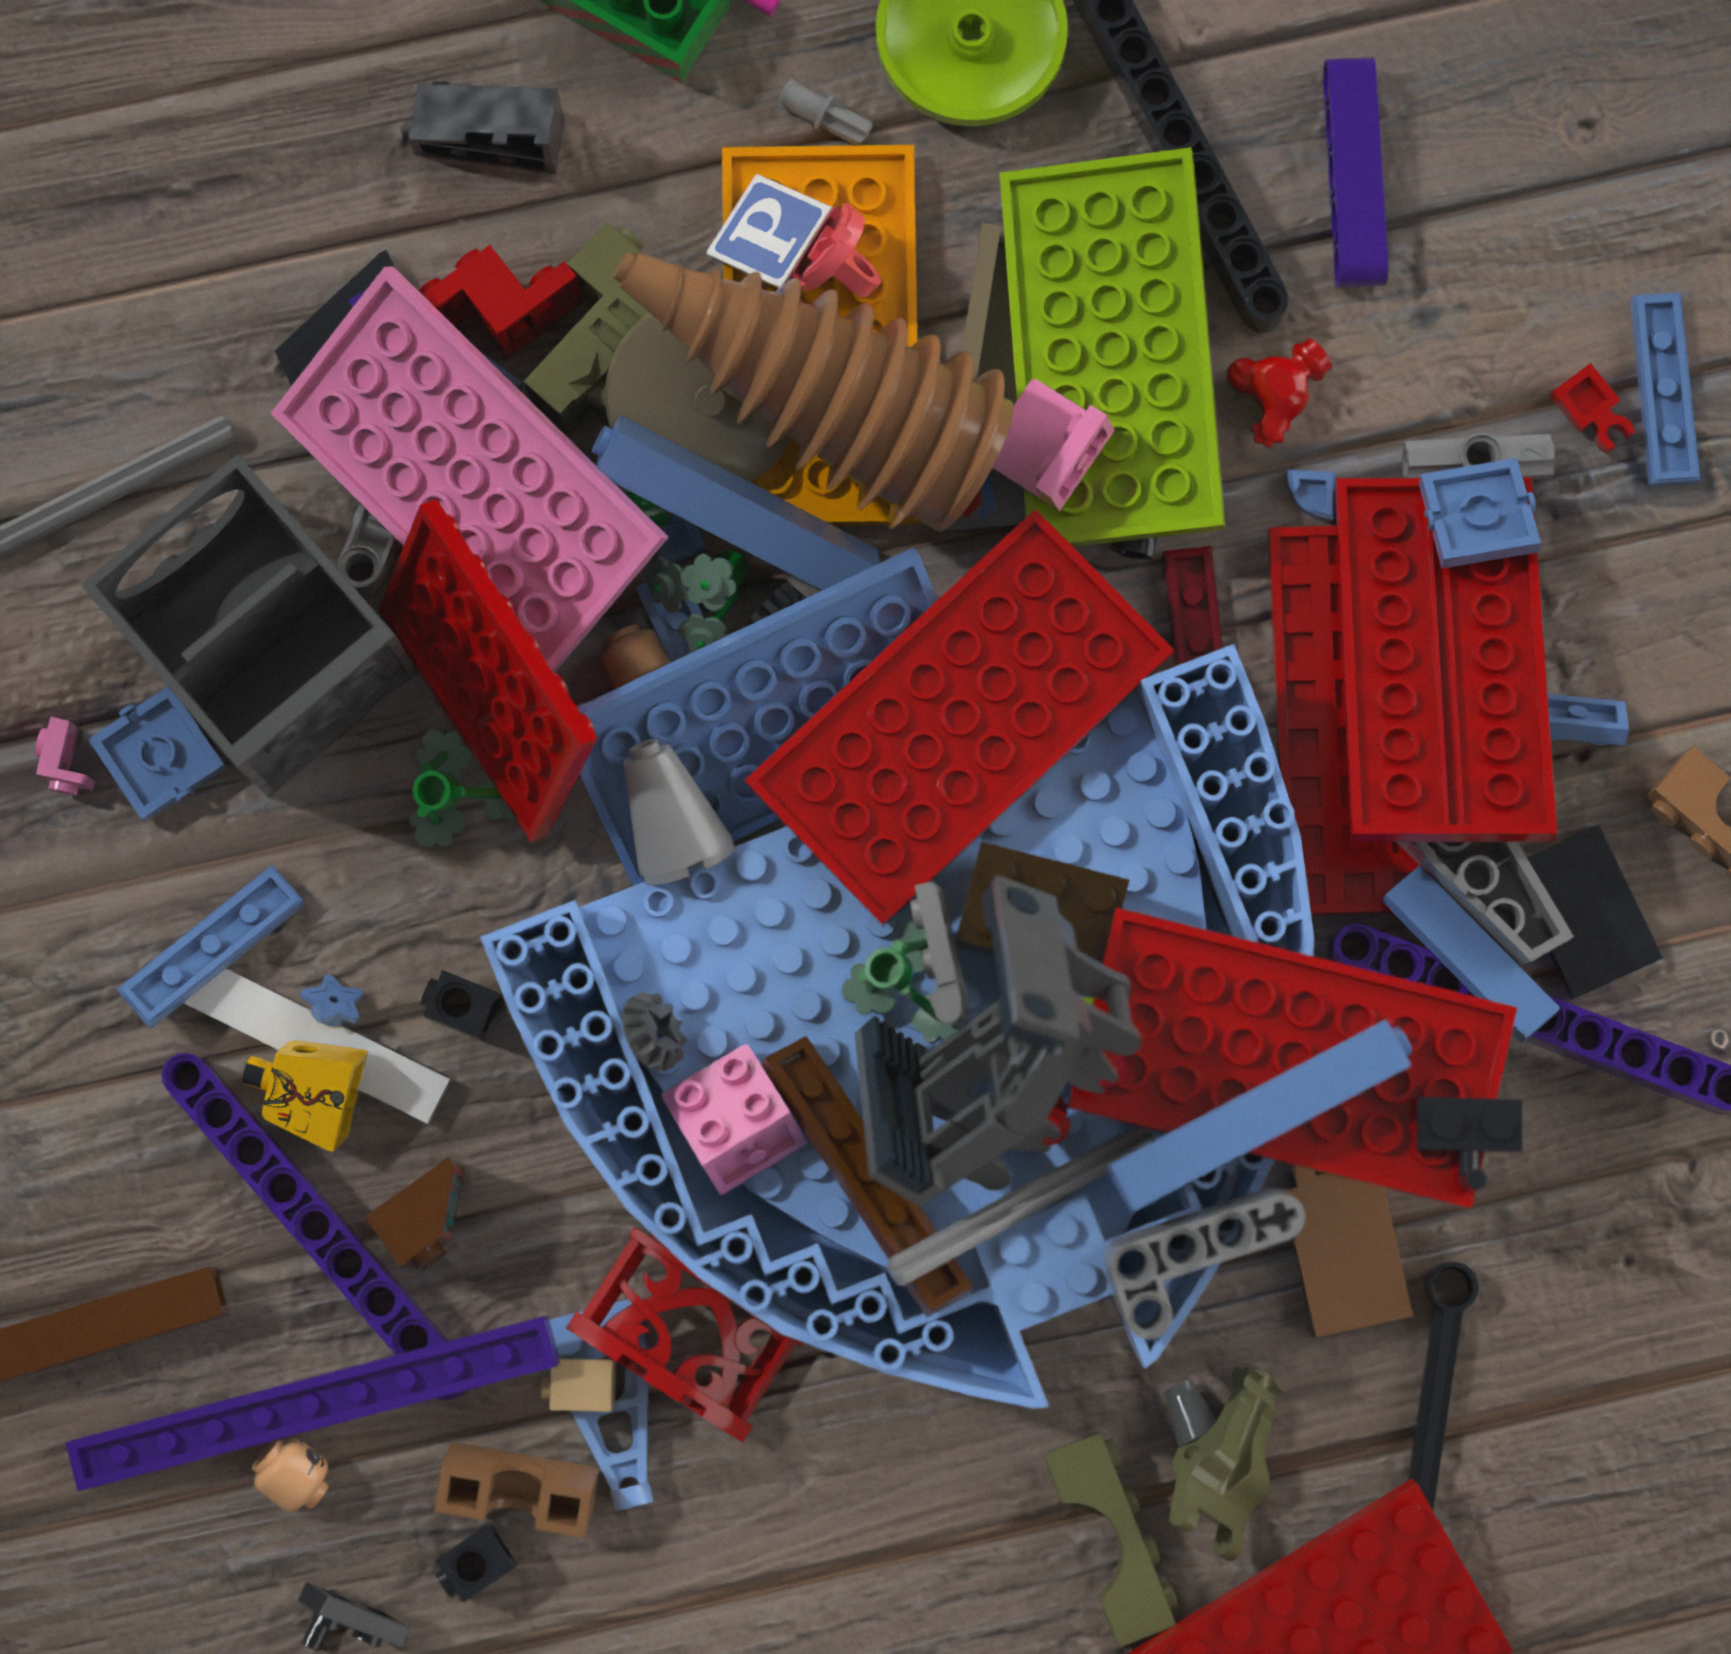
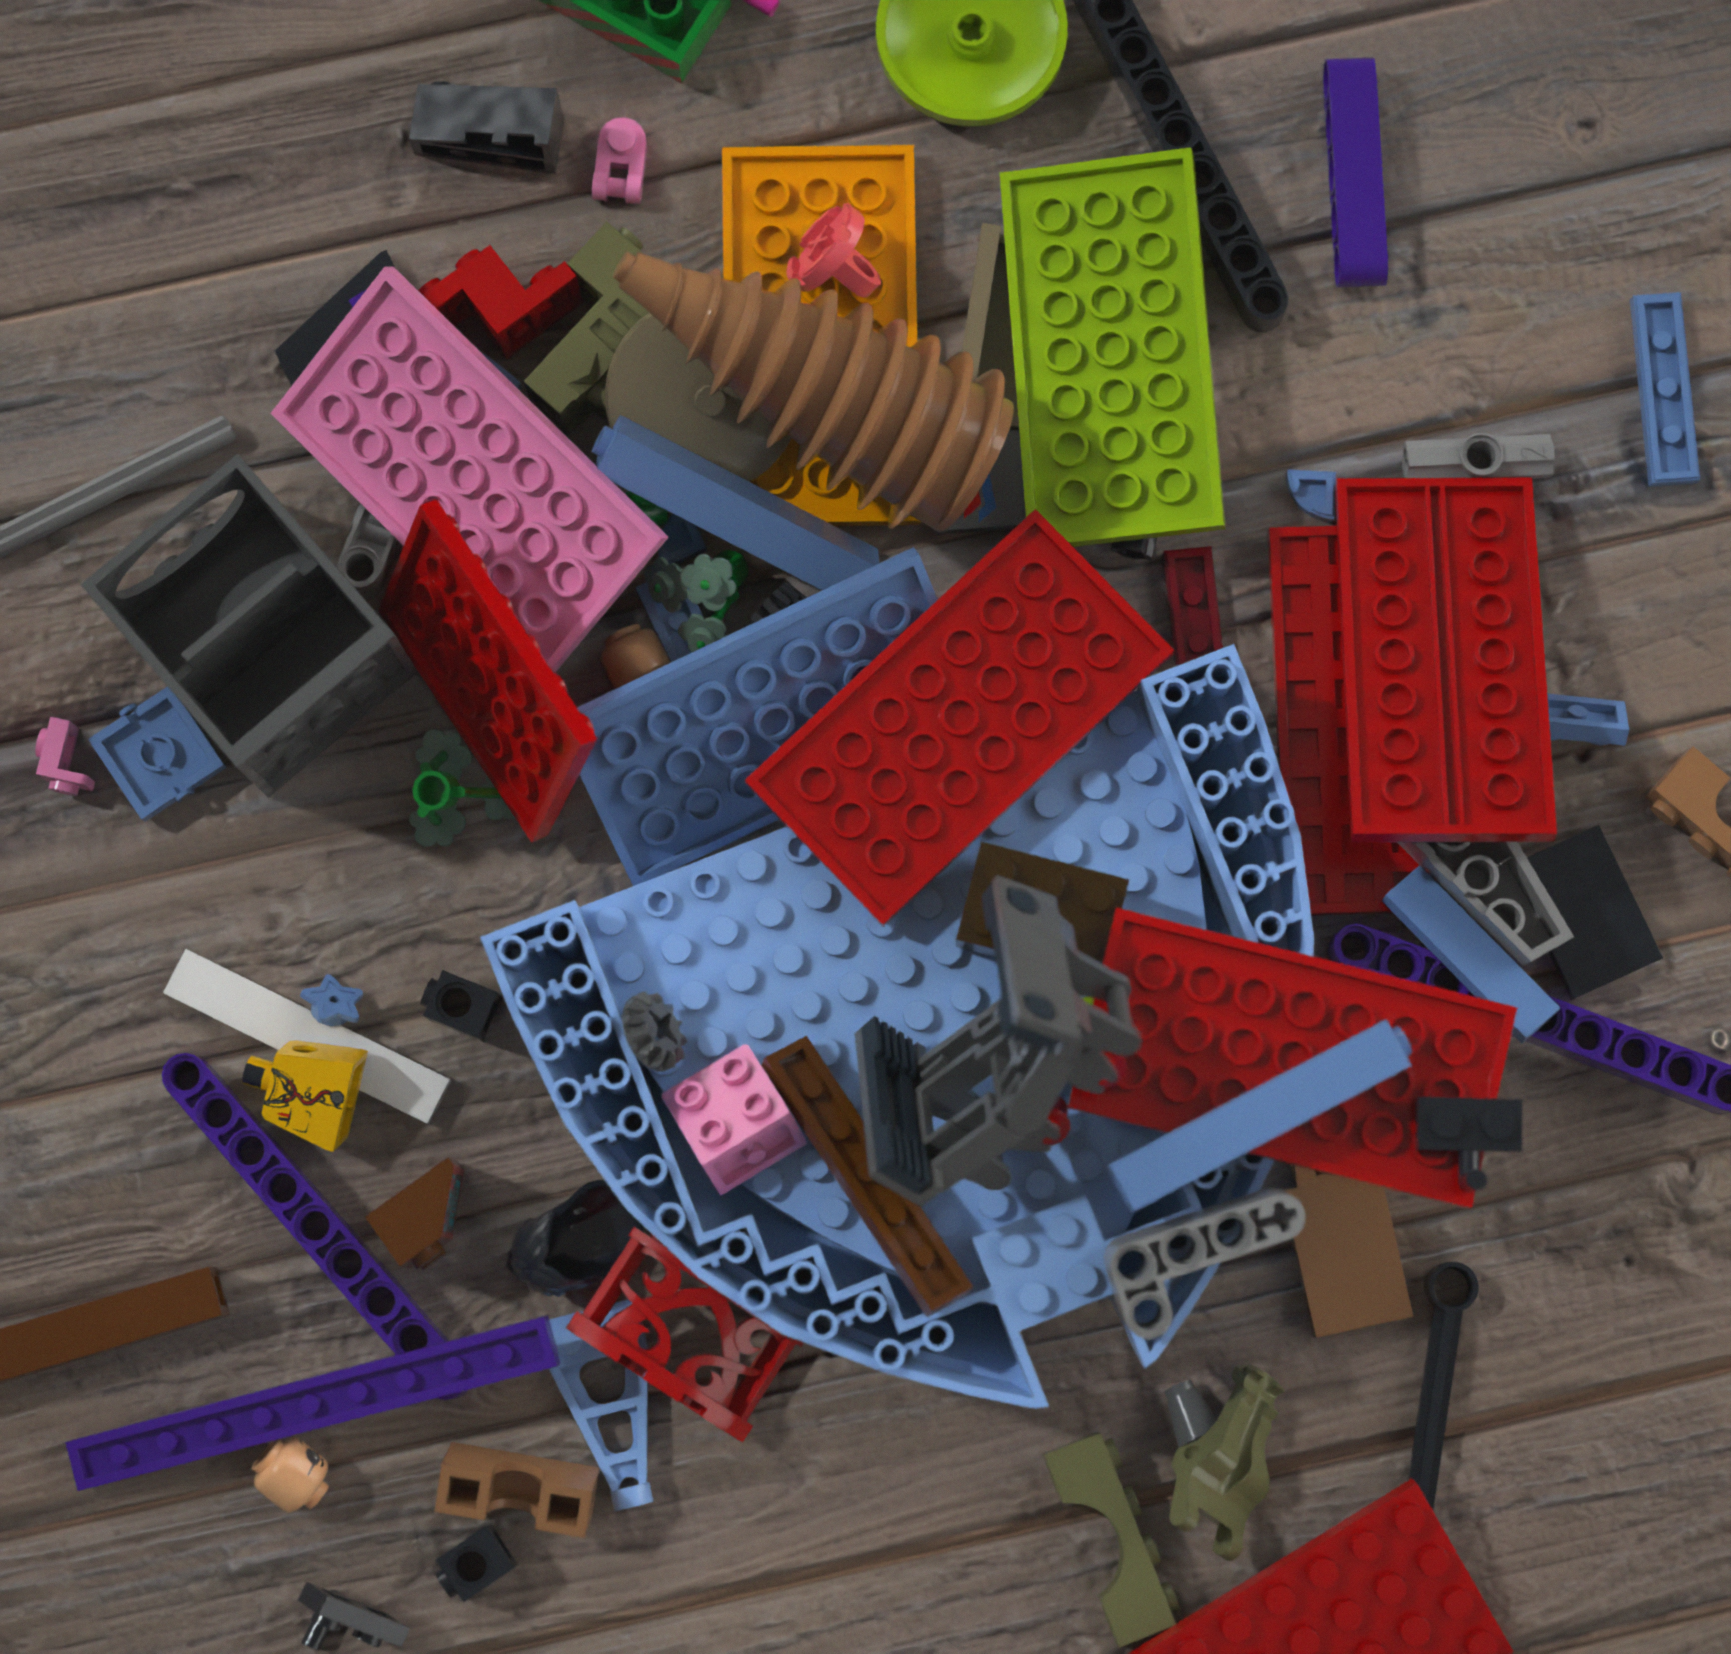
medium blue tile [117,865,305,1030] -> none
tan brick [541,1359,616,1412] -> none
light grey cone [623,739,735,885] -> none
piece [706,174,833,288] -> none
light grey axle [778,79,872,146] -> none
plant [842,921,961,1044] -> none
light grey axle [887,1125,1155,1285] -> none
light grey hinge [911,882,970,1027] -> none
bright pink bracket [992,379,1115,512] -> none
red animal [1227,338,1332,448] -> none
medium blue plate [1419,458,1541,569] -> none
red plate [1549,363,1635,454] -> none
none -> black hair [506,1180,644,1297]
none -> bright pink plate [592,117,647,204]

